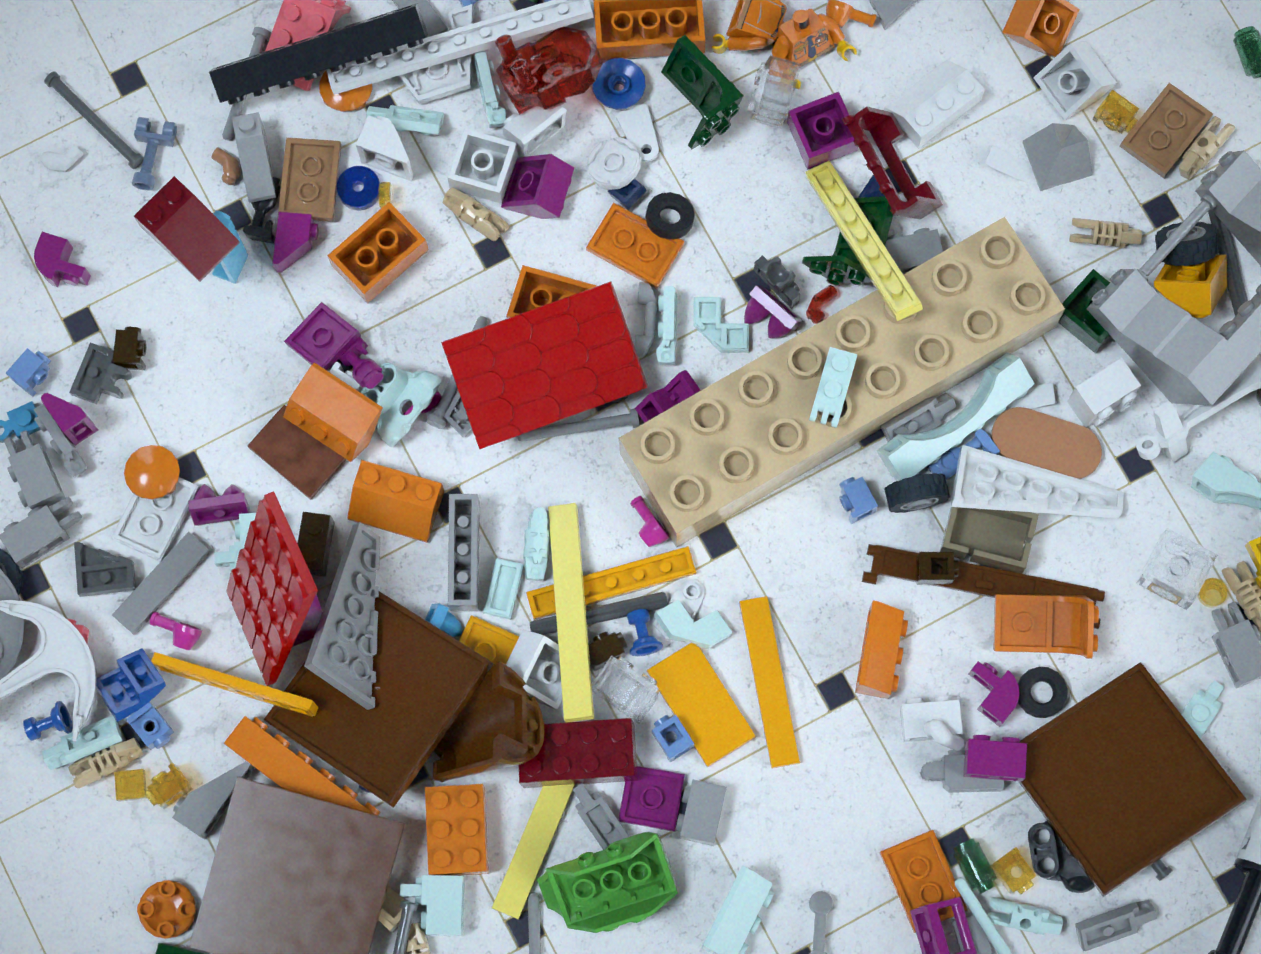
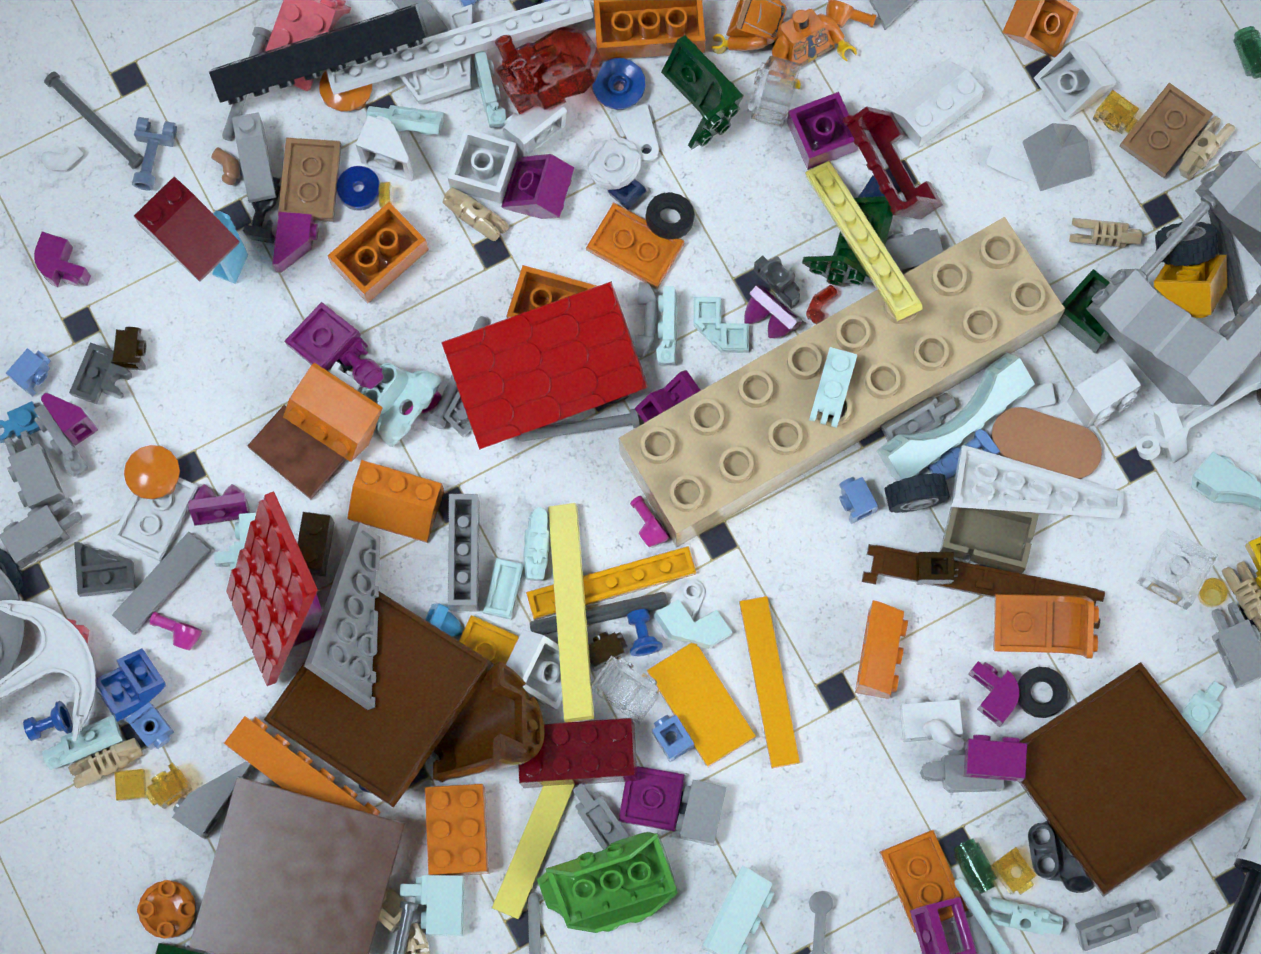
light orange tile [151,652,318,717] -> none

